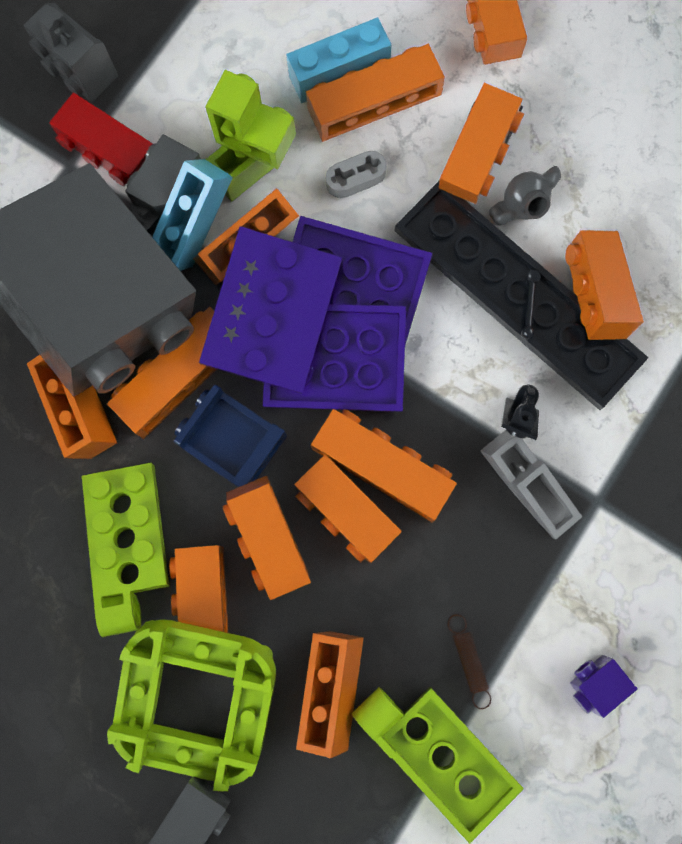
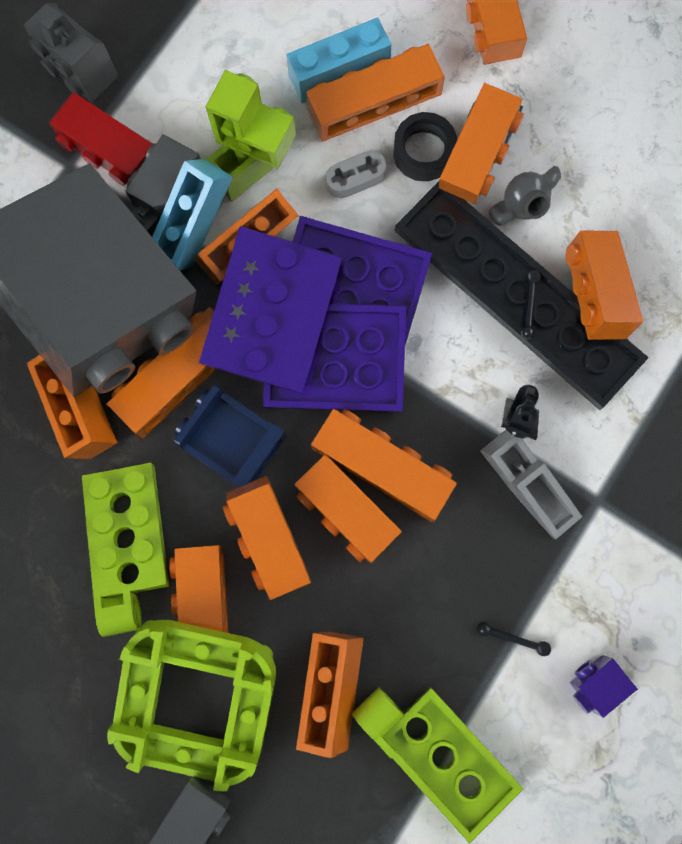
reddish brown piece [448,614,491,709] -> none
none -> black tyre [393,112,457,182]
none -> black hinge [477,622,551,656]

